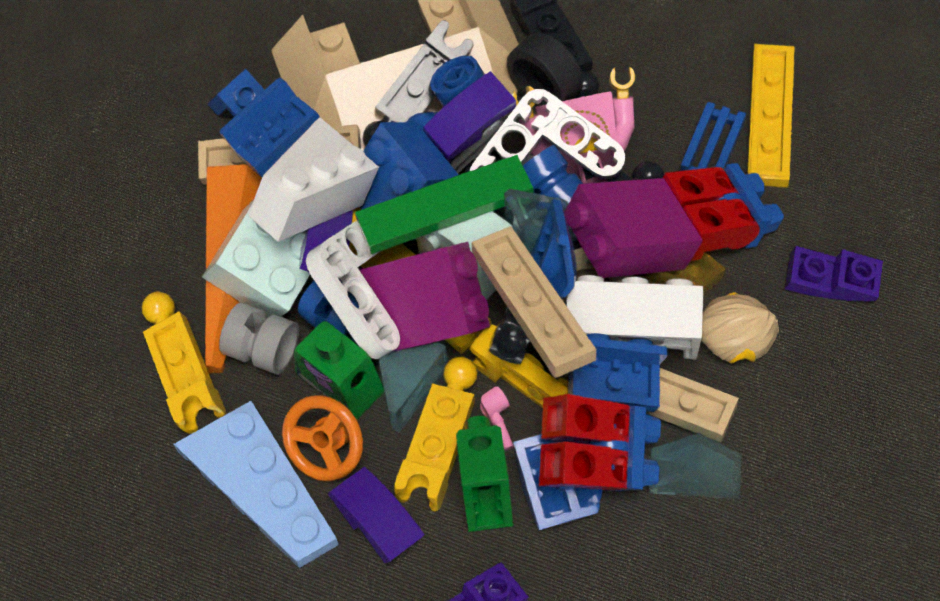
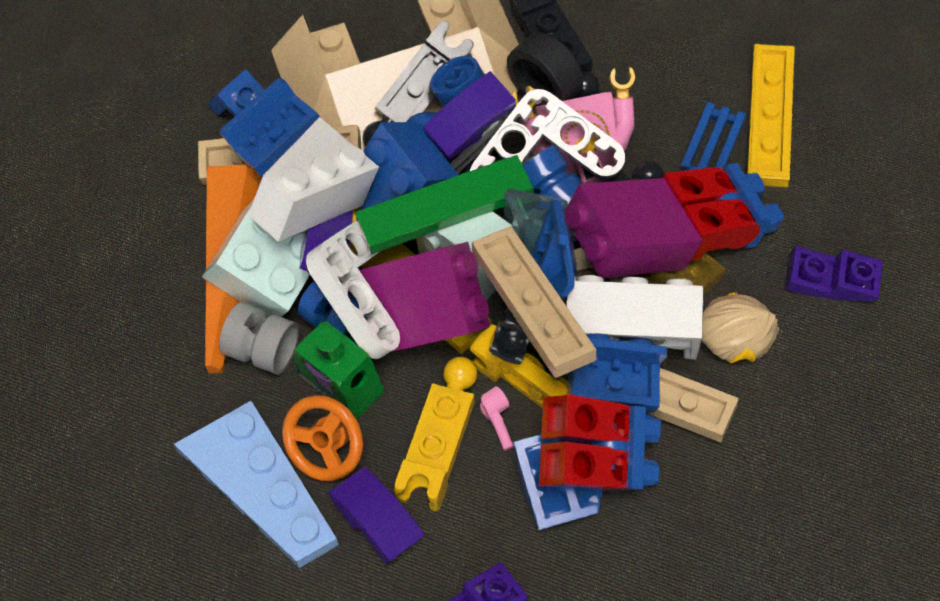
yellow plate [141,291,226,434] -> none
clear light blue slope [379,342,448,433] -> none
green torso [456,416,513,532] -> none
clear light blue slope [649,433,741,499] -> none

